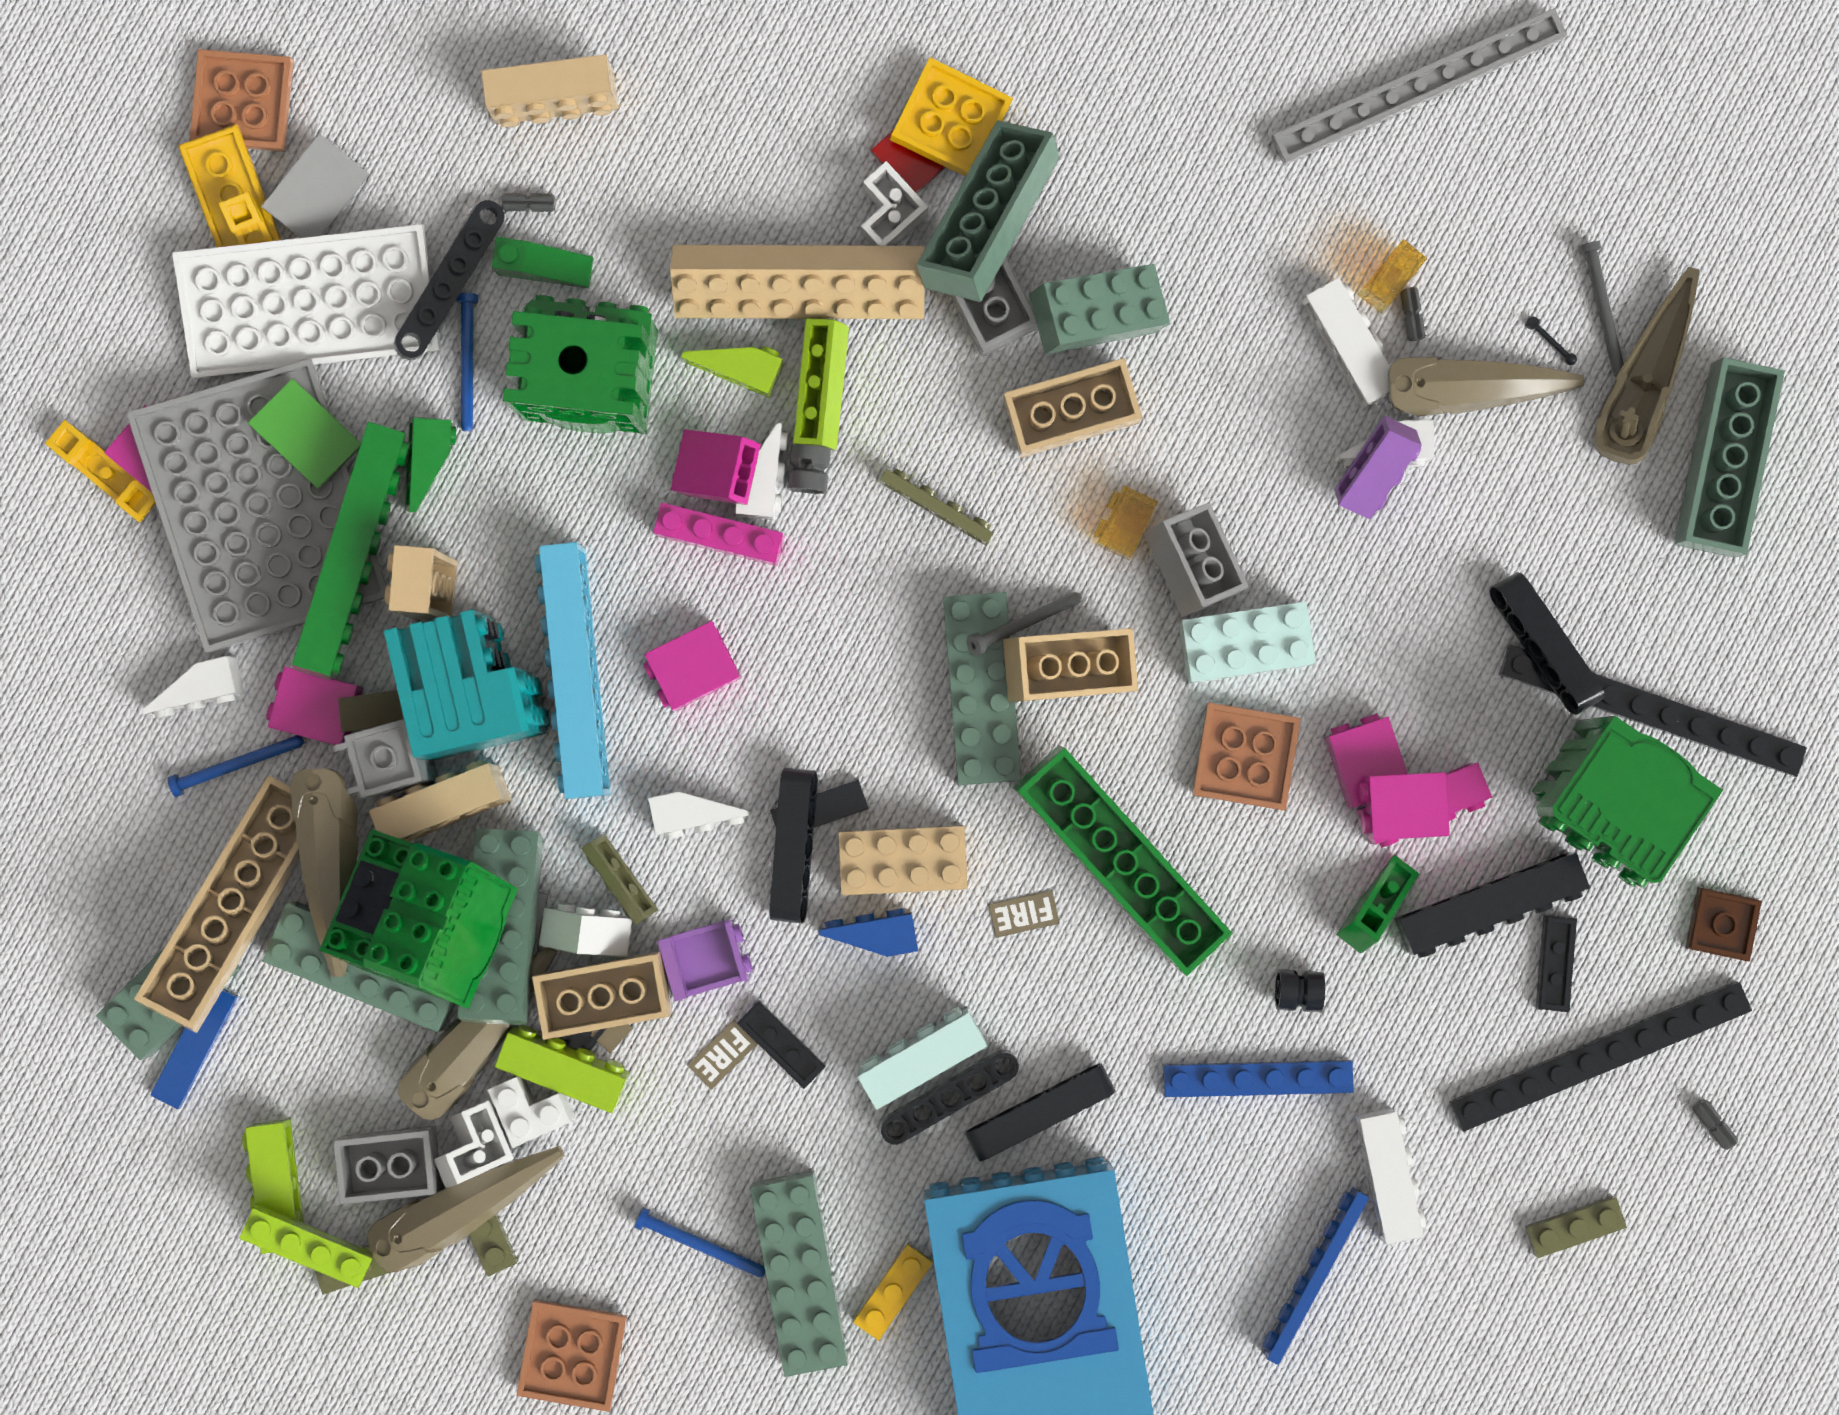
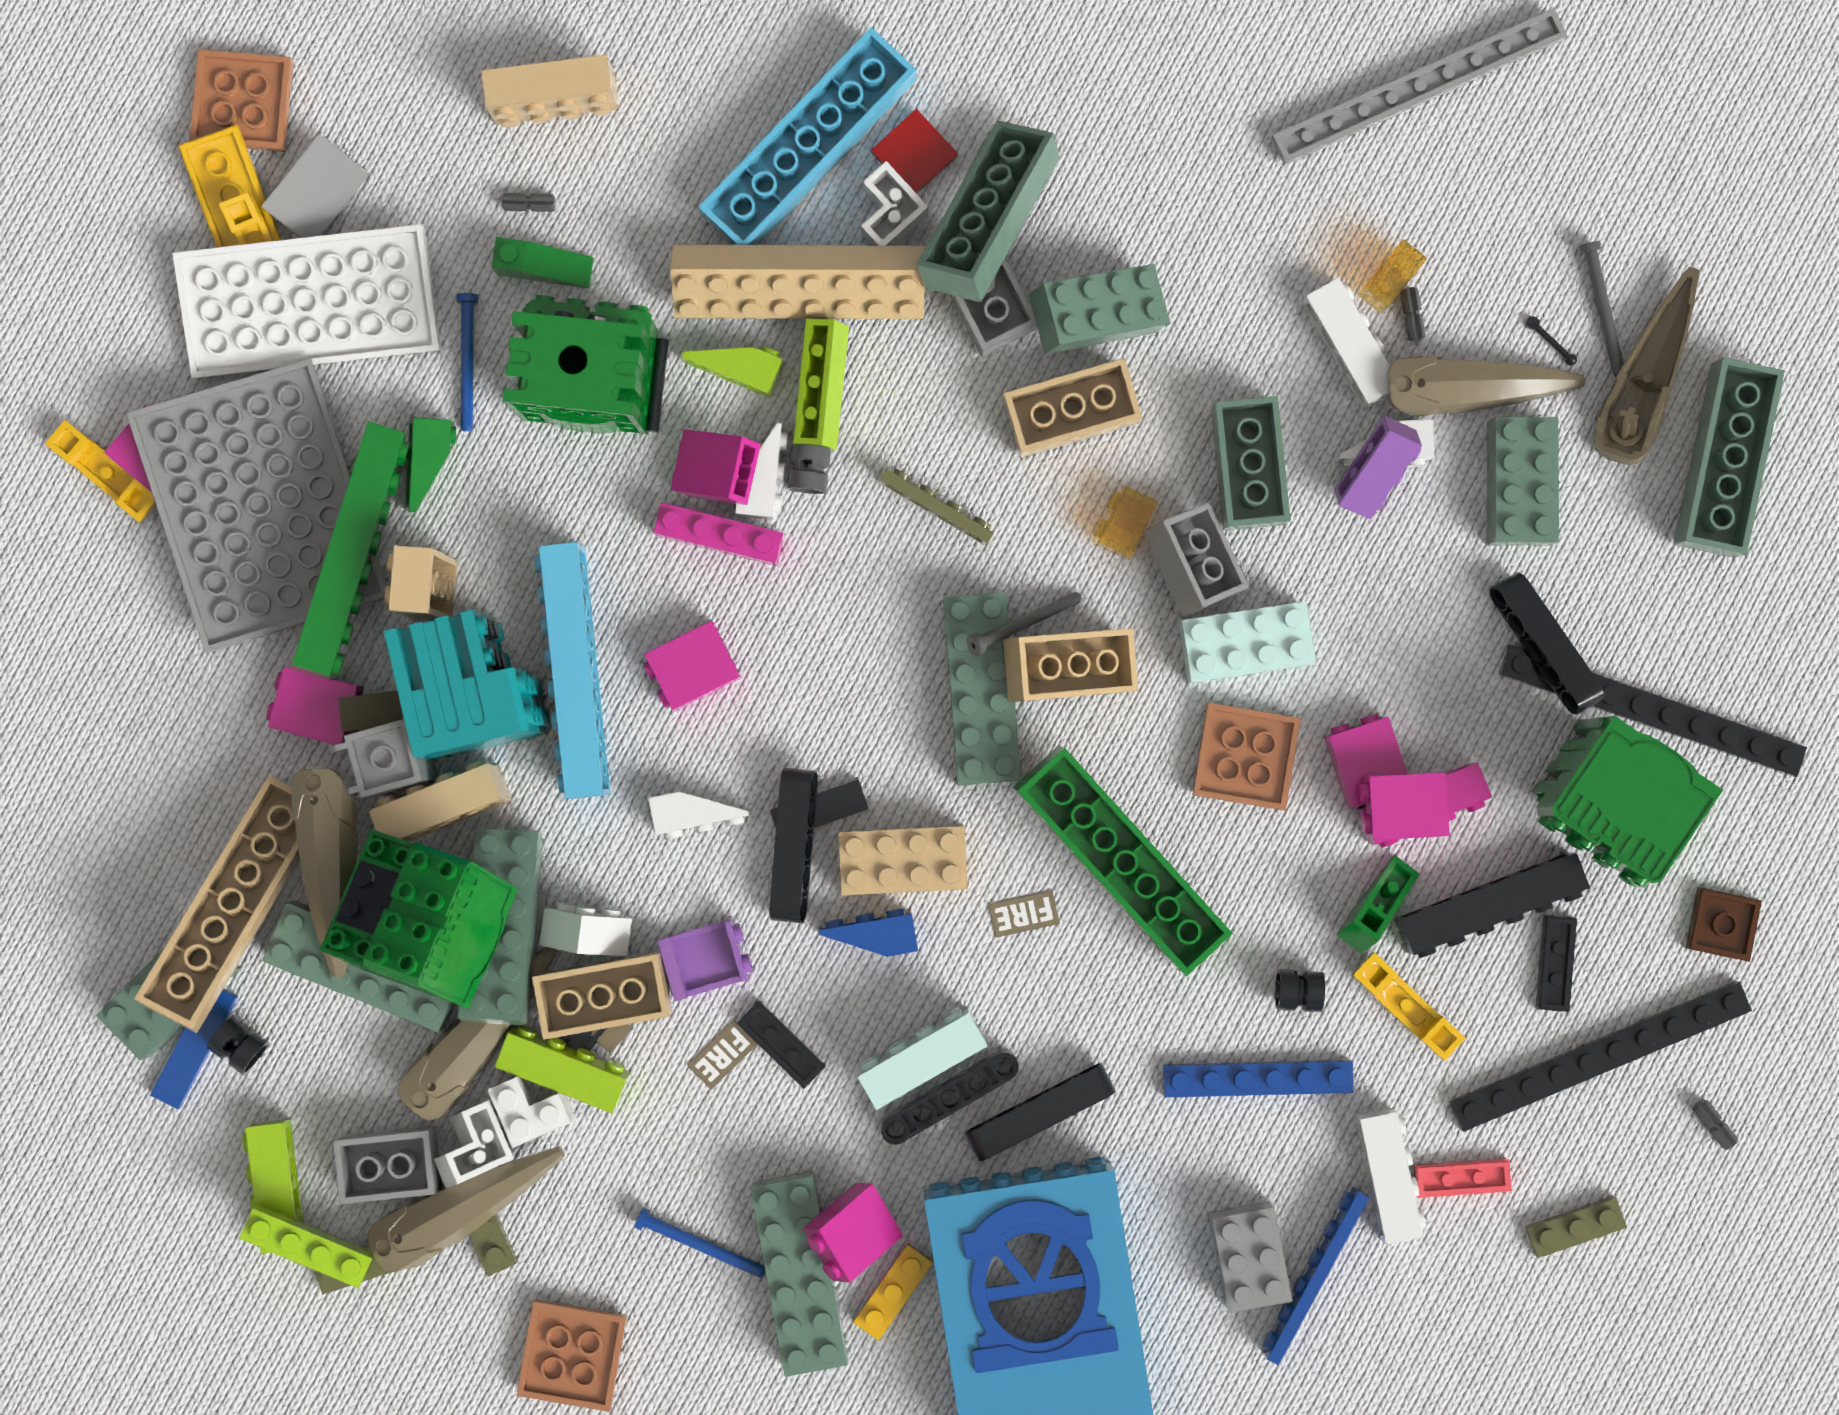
white slope [142,656,244,719] -> none
blue bar [167,735,304,797] -> none
bright green tile [248,378,361,490] -> none
black plate [394,200,505,360] -> none
olive plate [581,834,658,925] -> none
yellow plate [890,57,1013,177] -> none
none -> black wheel [207,1016,269,1075]
none -> black bar [646,338,669,433]
none -> medium azure brick [698,27,917,245]
none -> dark pink brick [803,1183,903,1283]
none -> light grey brick [1208,1201,1293,1313]
none -> sand green brick [1211,396,1291,531]
none -> yellow slope [1352,952,1466,1061]
none -> coral tile [1413,1158,1512,1198]
none -> sand green brick [1487,417,1559,546]

